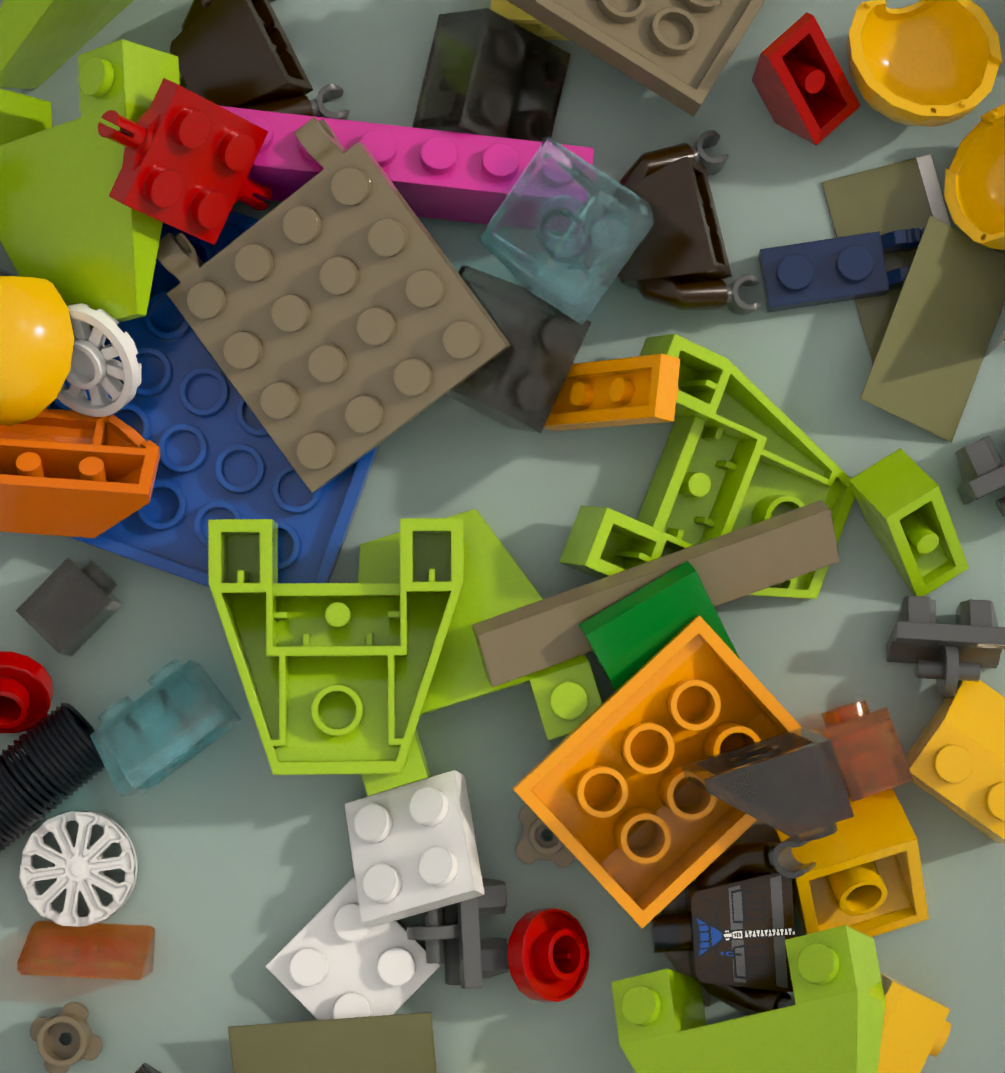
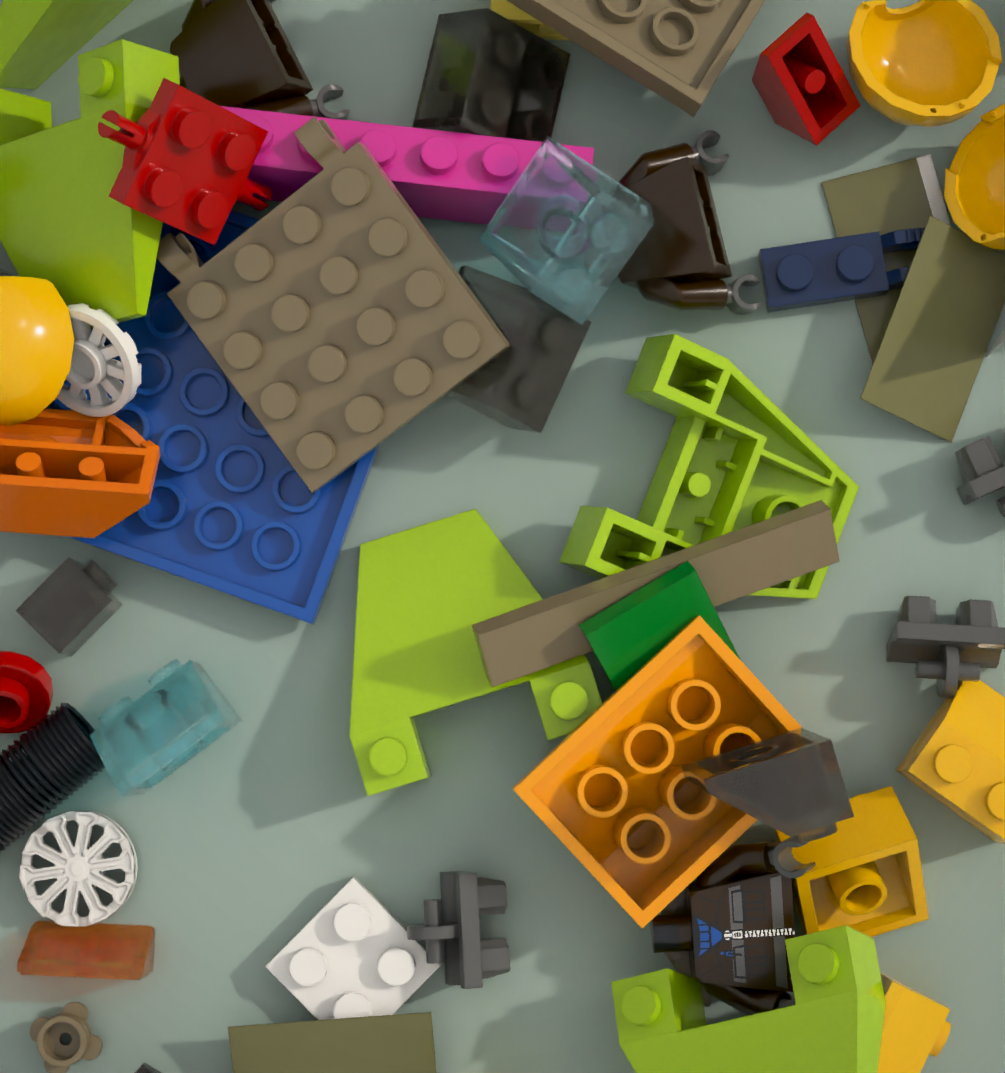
lime wedge [208,518,464,775] -> none
white plate [345,770,485,927] -> none
red plate [507,908,590,1002] -> none
dark tan plate [515,804,576,868] -> none
light orange plate [536,354,680,431] -> none
clear orange brick [810,700,913,802] -> none
lime slope [849,448,969,596] -> none

